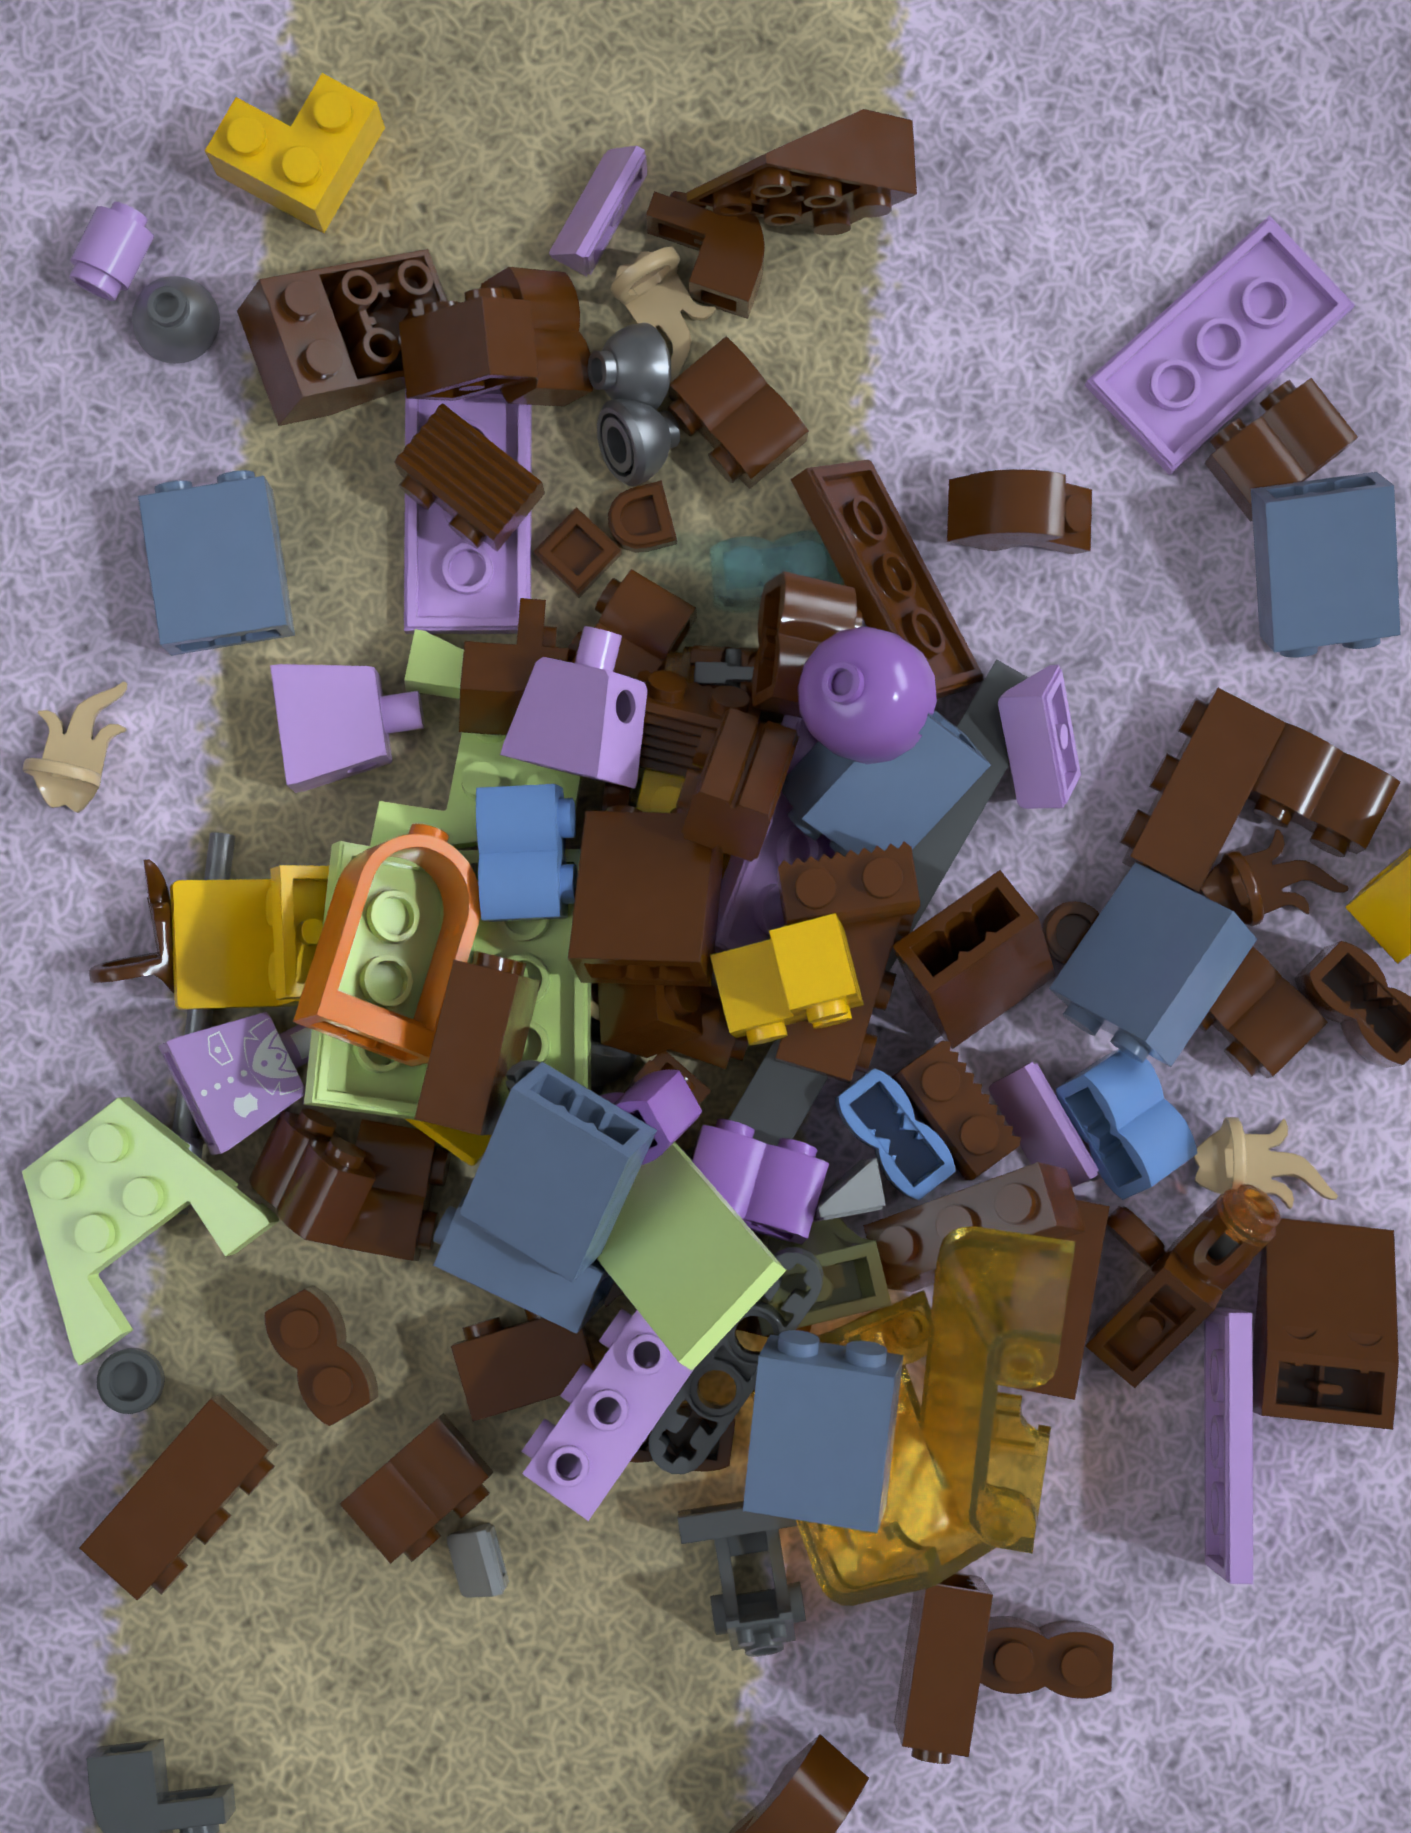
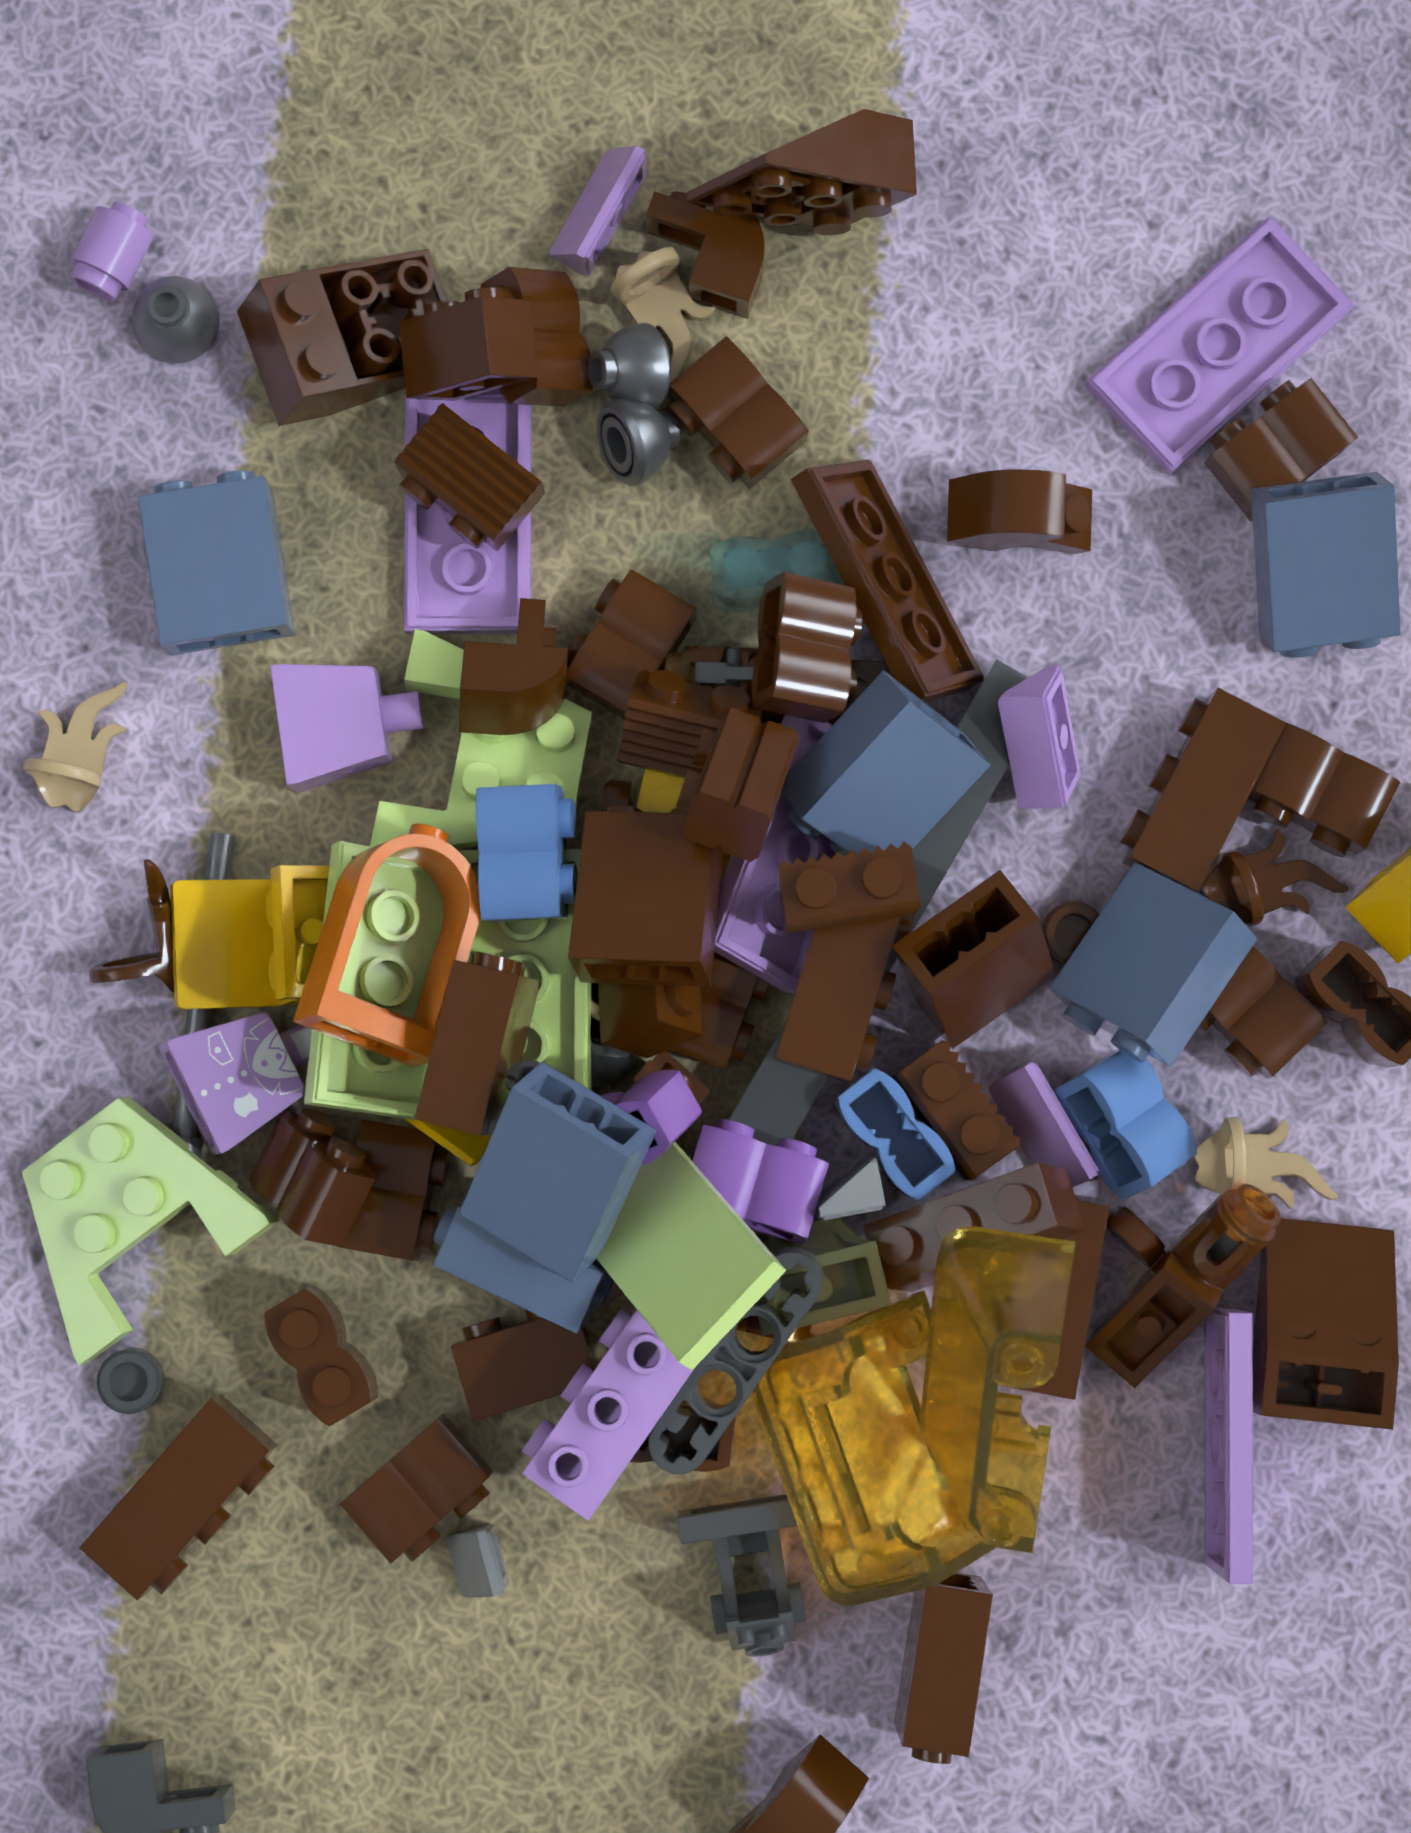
yellow brick [205,73,385,233] -> none
lavender torso [500,626,647,789] -> none
reddish brown tile [533,507,622,598] -> none
reddish brown tile [608,480,677,553] -> none
yellow brick [710,913,864,1045] -> none
sand blue brick [743,1330,903,1533] -> none
medium lavender cylinder [797,626,937,765] -> none
reddish brown brick [980,1616,1114,1699] -> none

